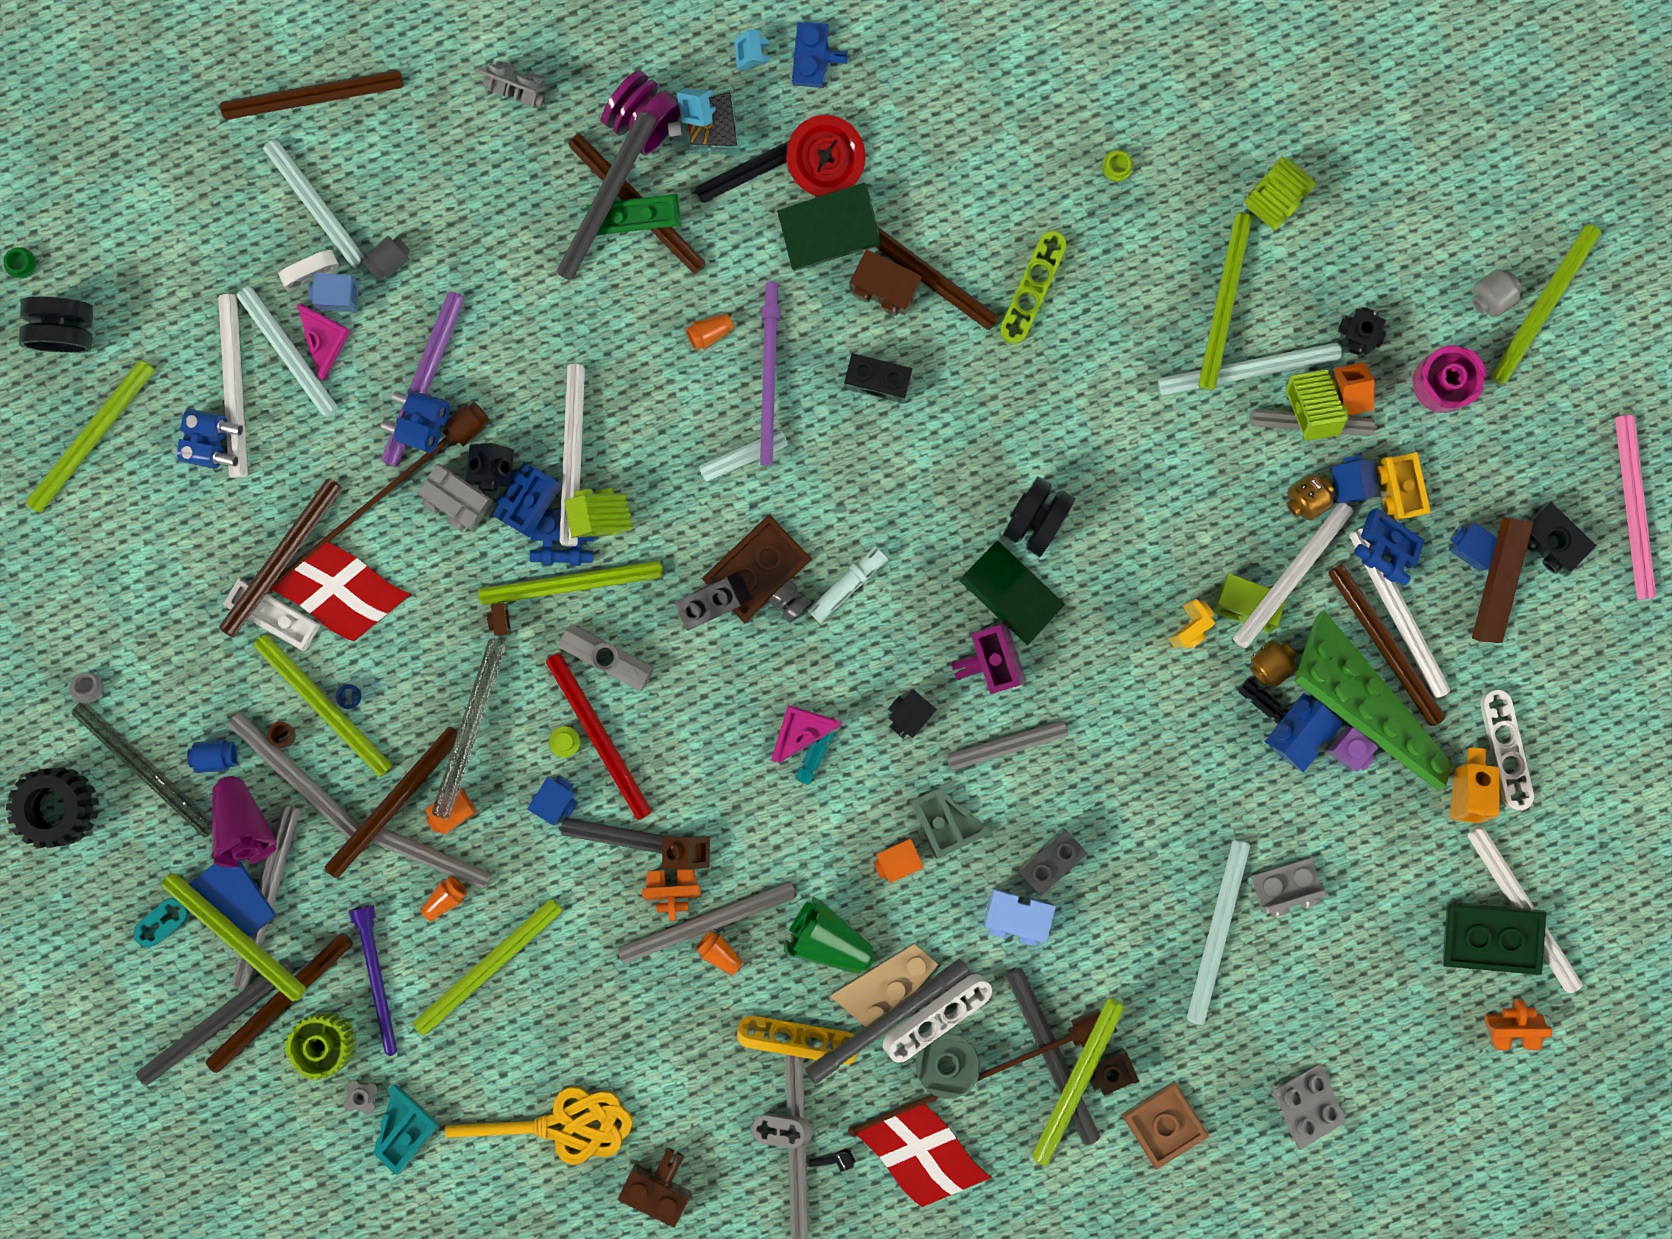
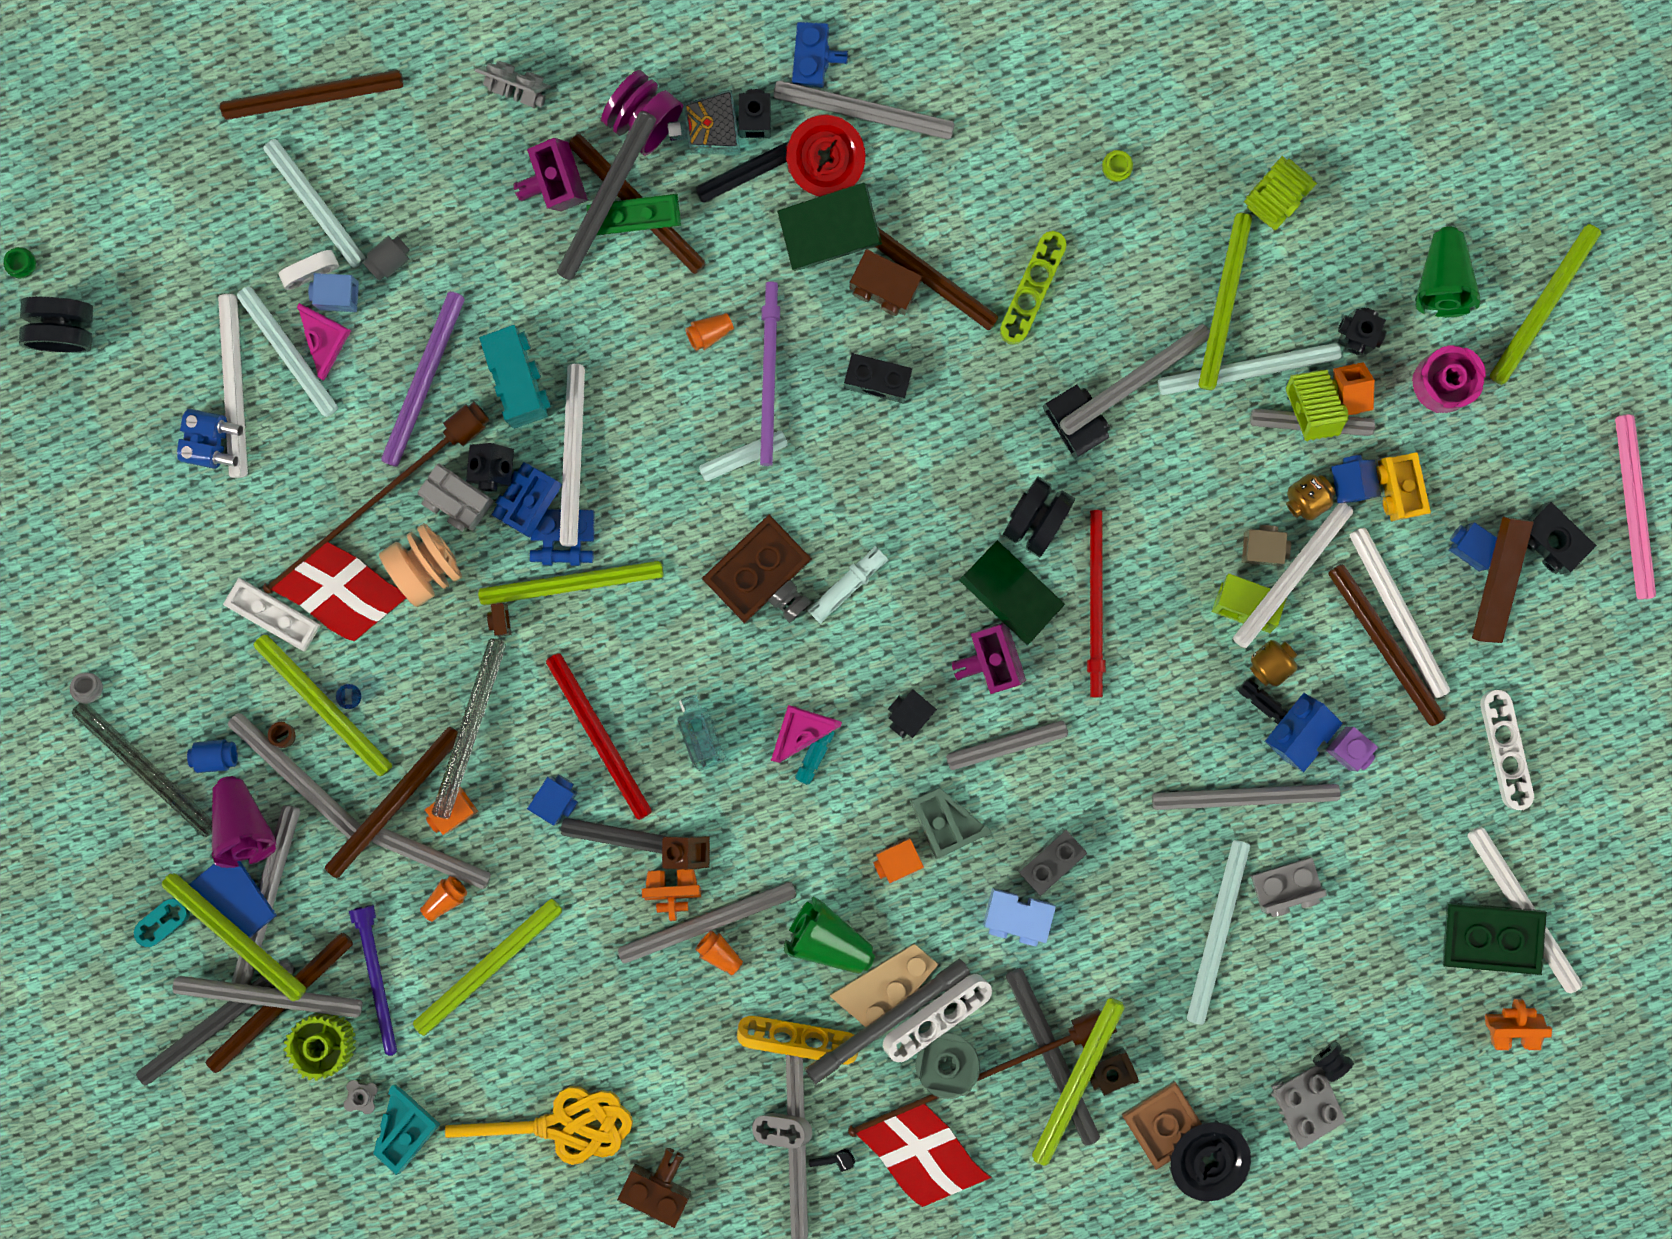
black tyre [6,768,99,848] -> none
lime axle [26,360,155,512] -> none
reddish brown axle [219,478,342,637] -> none
blue piece [380,391,450,453] -> none
lime plate [549,726,581,758] -> none
light grey piece [558,623,654,691] -> none
lime brick [564,488,633,538] -> none
black brick [674,571,752,631] -> none
medium azure tile [677,88,716,127] -> none
medium azure tile [734,29,771,70] -> none
yellow bracket [1168,598,1215,649] -> none
bright green wing [1294,610,1452,791] -> none
blue plate [1354,508,1425,586] -> none
light orange torso [1449,748,1499,824] -> none
light grey head [1472,270,1522,317] -> none
none -> light grey axle [173,976,362,1018]
none -> light nougat wheel [379,523,462,607]
none -> teal wedge [479,325,551,429]
none -> magenta brick [513,138,588,212]
none -> clear light blue torso [677,695,729,772]
none -> black brick [739,89,771,138]
none -> light grey axle [774,81,954,140]
none -> black brick [1042,384,1110,459]
none -> light grey axle [1060,324,1210,435]
none -> red bar [1087,510,1106,698]
none -> light grey axle [1152,784,1340,810]
none -> black gear [1169,1120,1251,1201]
none -> dark tan brick [1242,525,1291,566]
none -> black wheel [1313,1042,1354,1082]
none -> green cone [1415,226,1481,318]

